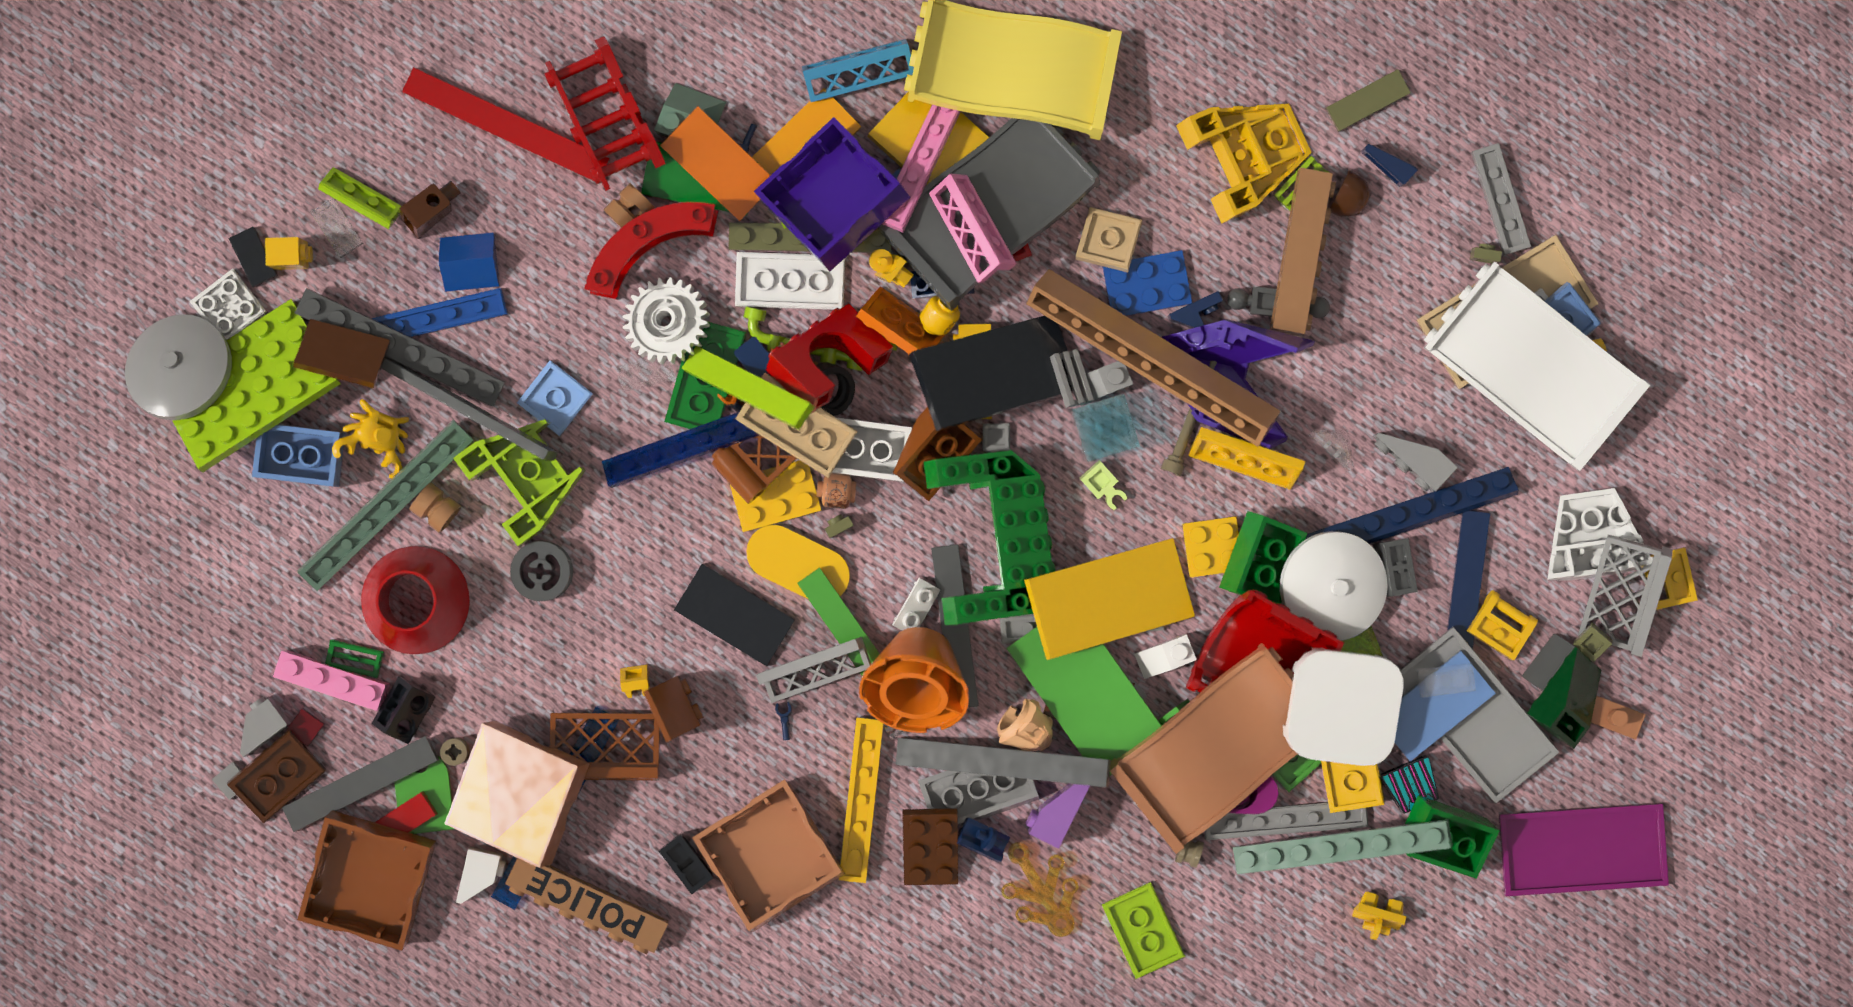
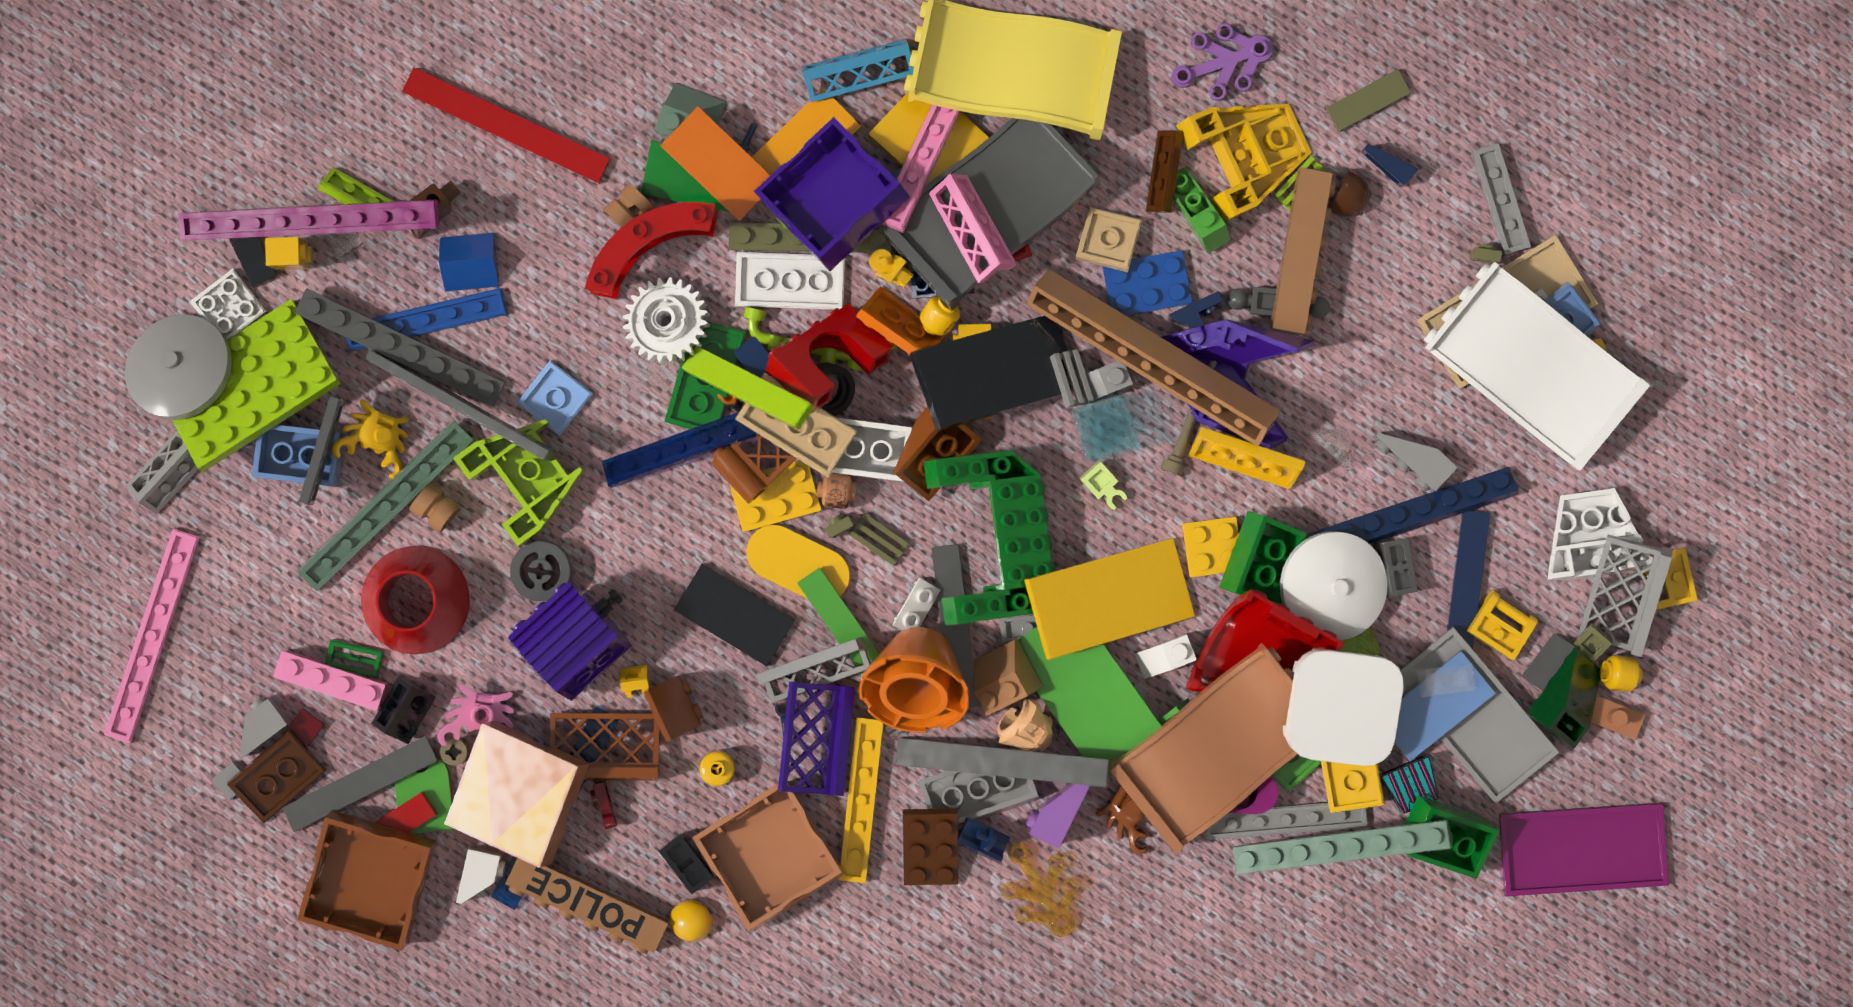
reddish brown tile [294,319,390,388] -> none
red fence [544,36,666,191] -> none
light grey tile [983,423,1010,451] -> none
lime tile [1101,881,1185,979] -> none
dark tan wheel [1175,841,1204,868] -> none
yellow hips [1352,892,1406,940] -> none
none -> bright pink tile [104,528,200,743]
none -> light grey fence [126,431,198,515]
none -> magenta plate [178,200,440,241]
none -> dark grey tile [298,396,345,505]
none -> bright pink animal [437,684,514,746]
none -> dark purple piece [508,581,632,701]
none -> dark red plate [590,780,617,829]
none -> yellow hair [669,899,713,942]
none -> yellow head [699,750,736,787]
none -> dark purple fence [778,681,855,796]
none -> olive tile [850,513,909,566]
none -> medium nougat slope [974,638,1043,716]
none -> dark orange animal [1096,785,1148,854]
none -> reddish brown tile [1146,131,1183,213]
none -> medium lavender plant [1171,23,1273,101]
none -> bright green slope [1174,167,1231,254]
none -> yellow head [1600,655,1643,692]

